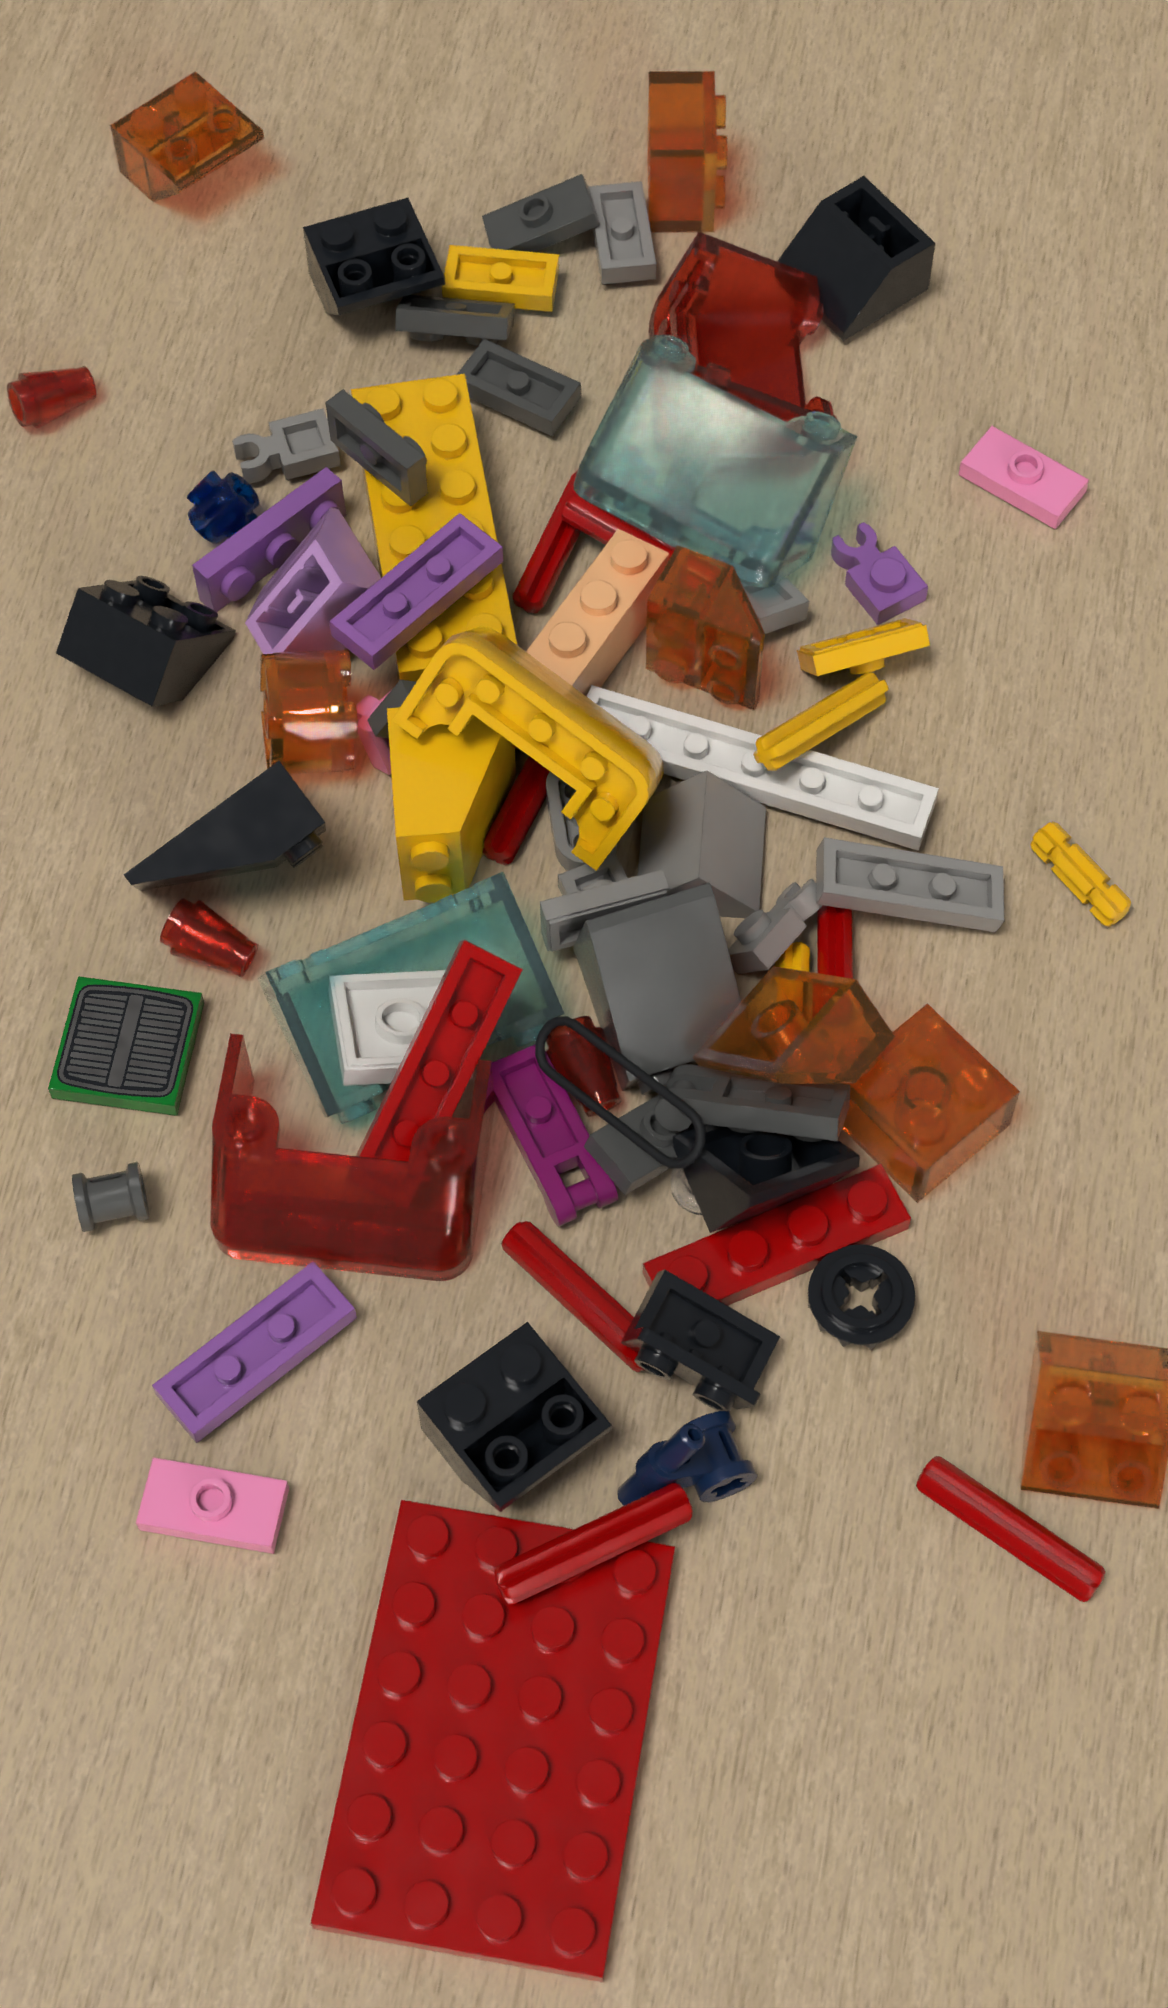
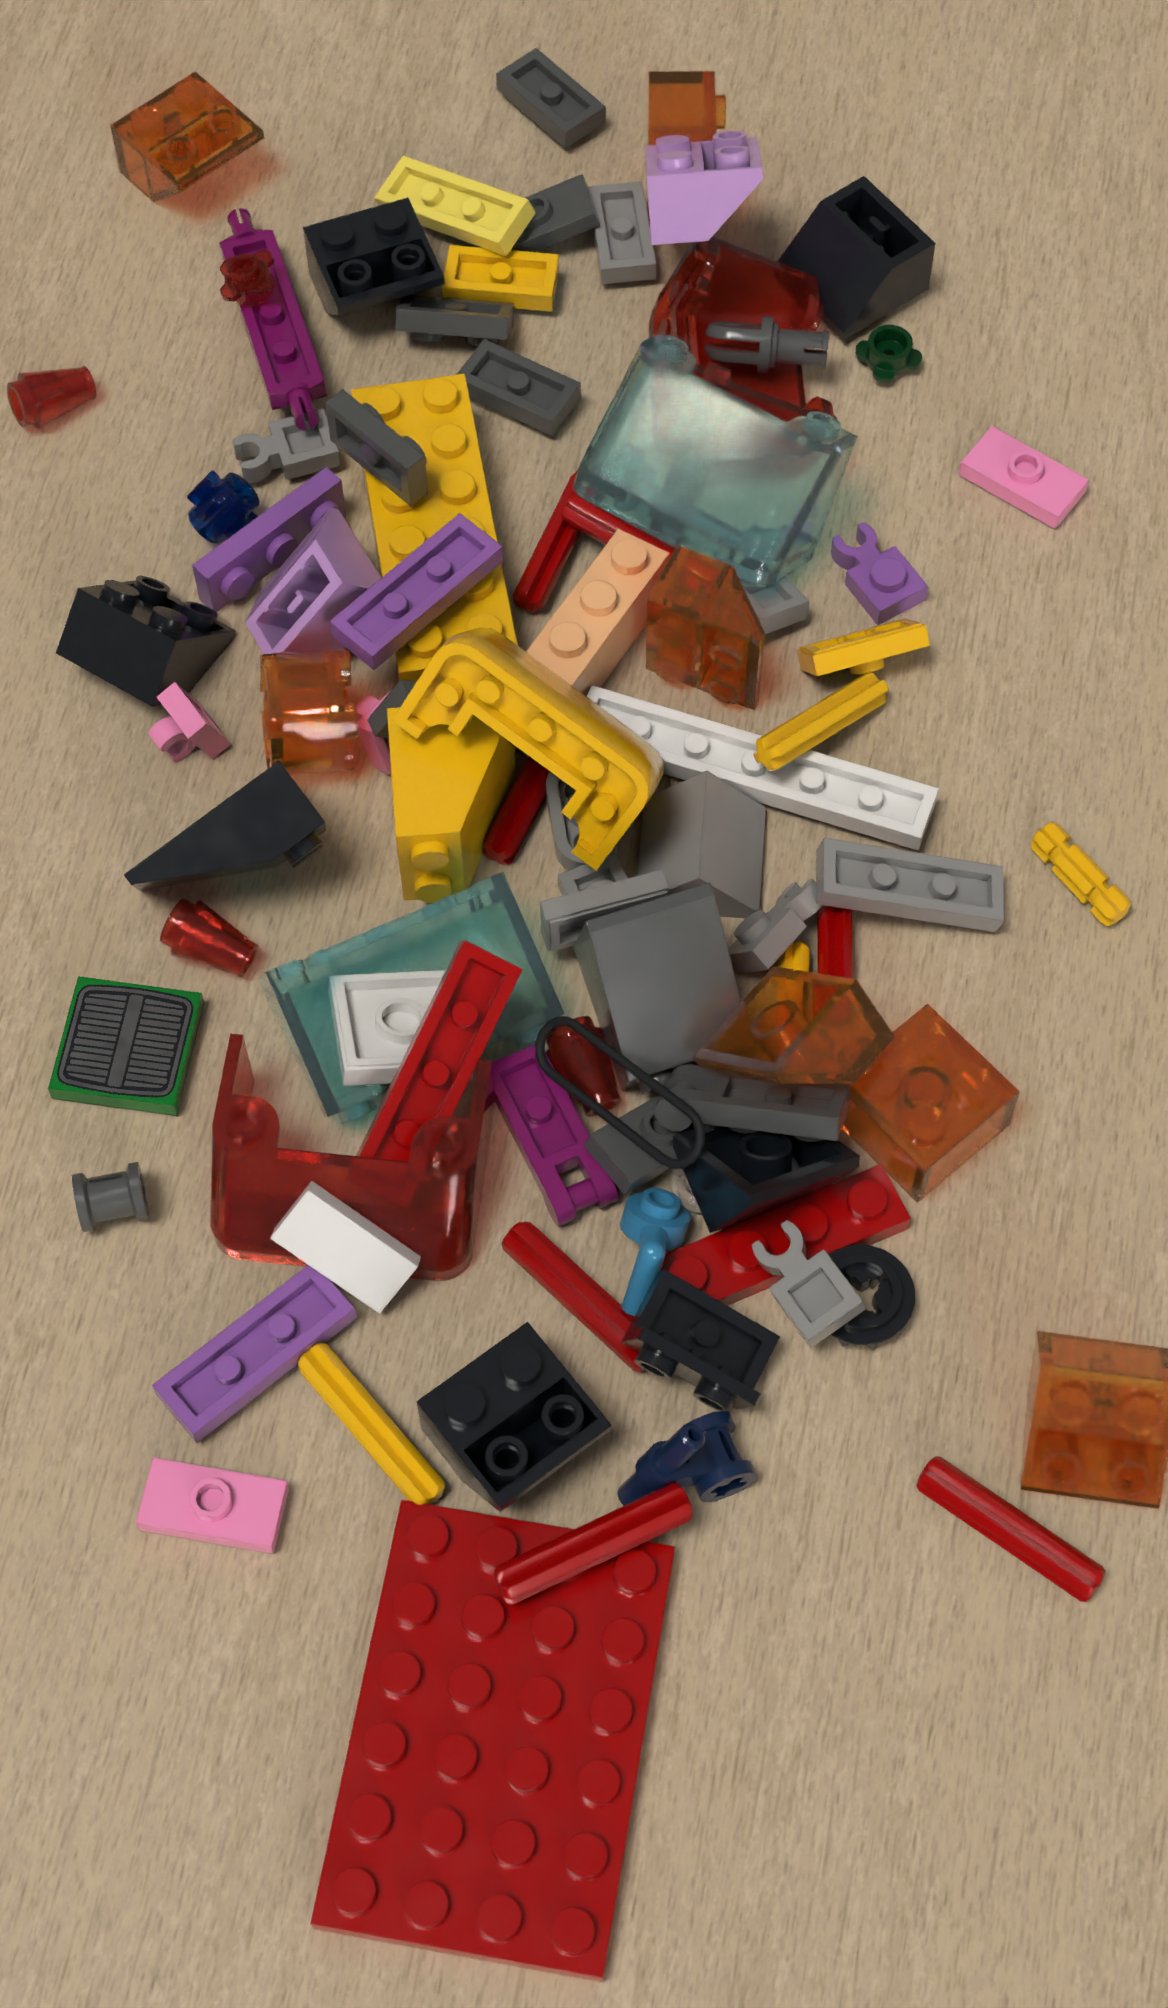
none -> bright pink tile [148,682,231,763]
none -> magenta plate [219,208,327,430]
none -> clear red plate [220,250,275,306]
none -> white tile [270,1181,421,1314]
none -> yellow axle [298,1342,446,1505]
none -> light yellow plate [374,155,536,256]
none -> dark grey plate [496,48,606,148]
none -> dark azure plate [620,1188,690,1316]
none -> lavender slope [645,131,763,245]
none -> dark grey arm [704,316,829,374]
none -> light grey plate [752,1220,866,1348]
none -> dark green plate [855,325,922,383]

